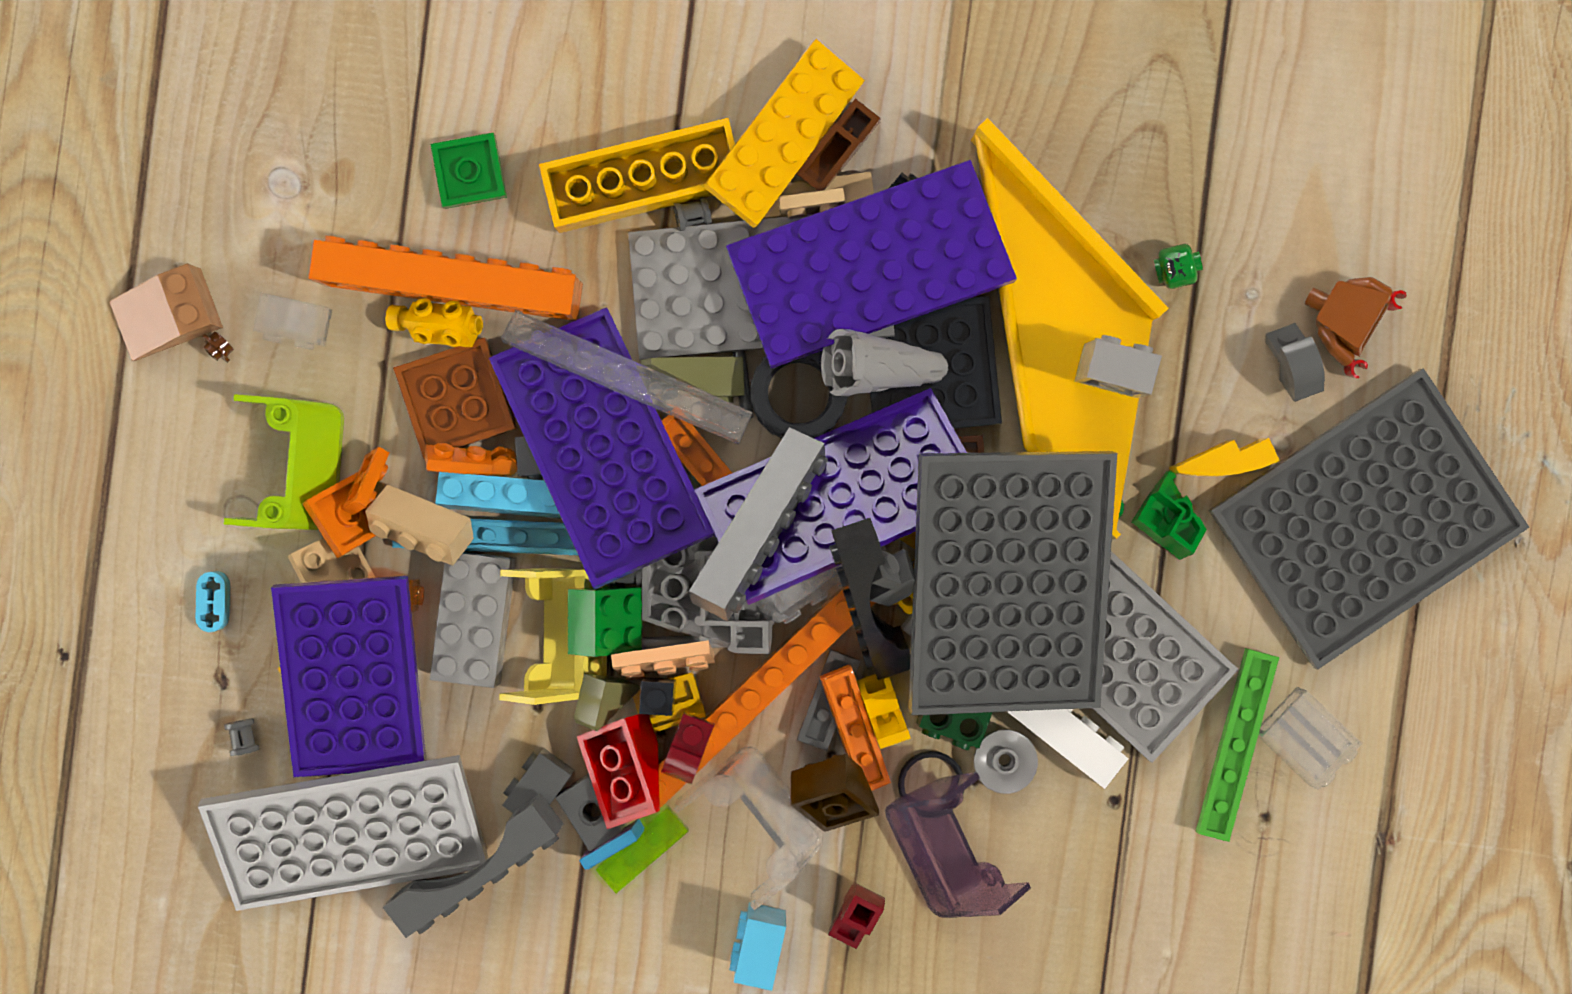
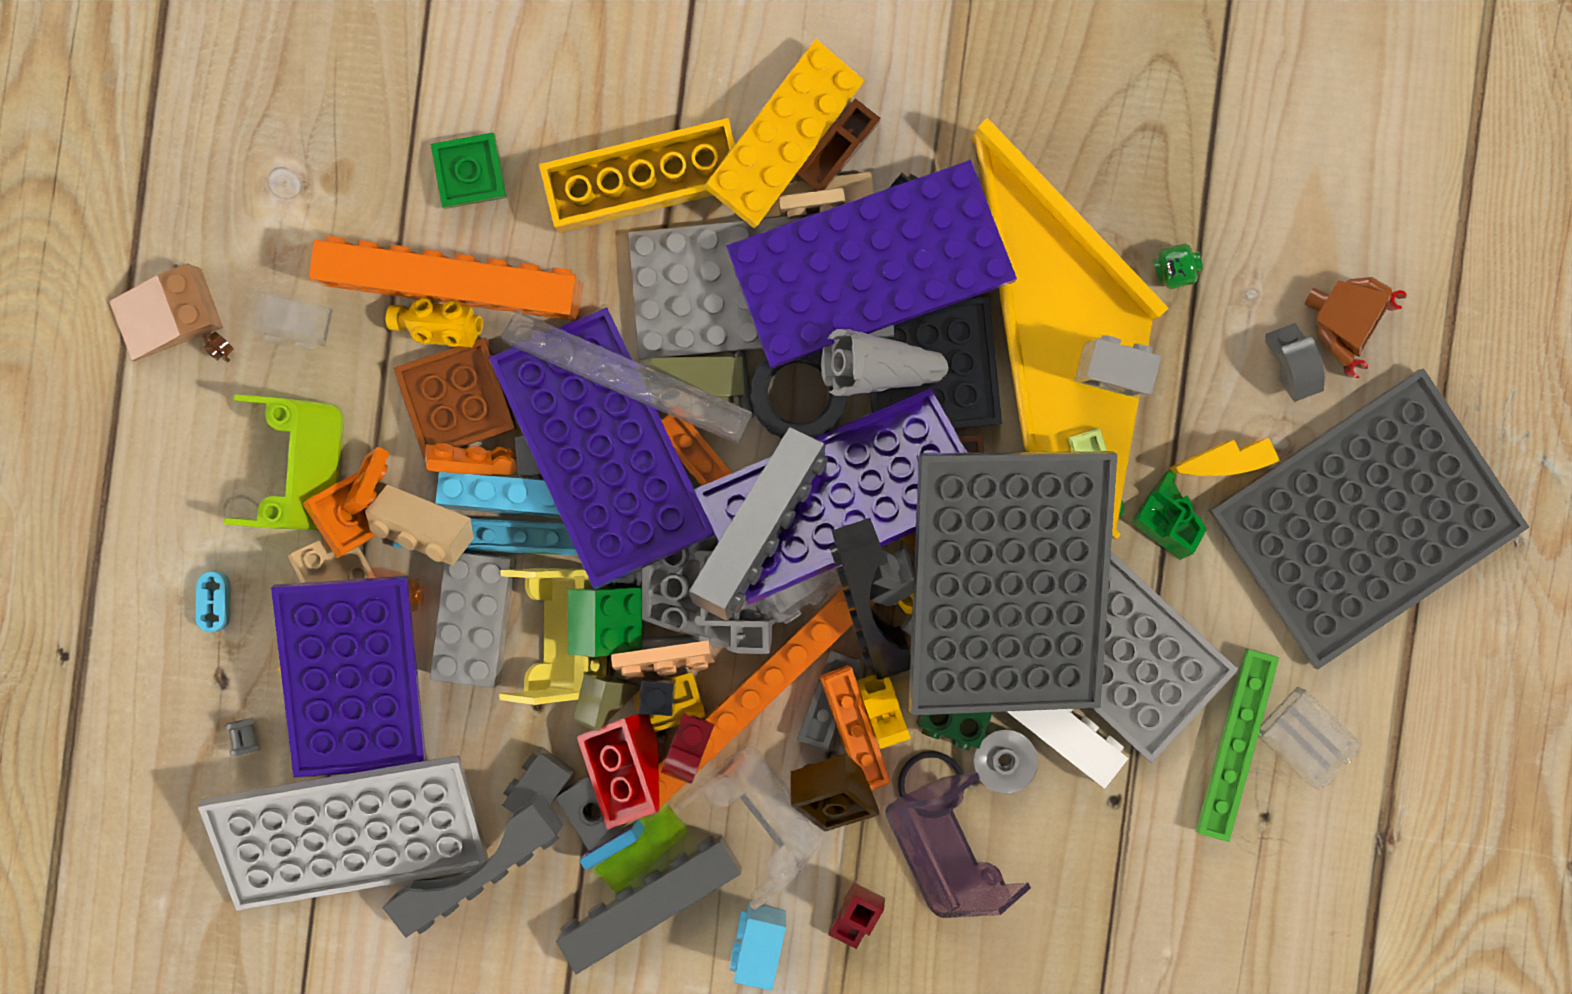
dark grey bush [673,197,712,231] -> none
none -> dark grey brick [556,835,742,974]
none -> yellowish green tile [1067,428,1107,452]

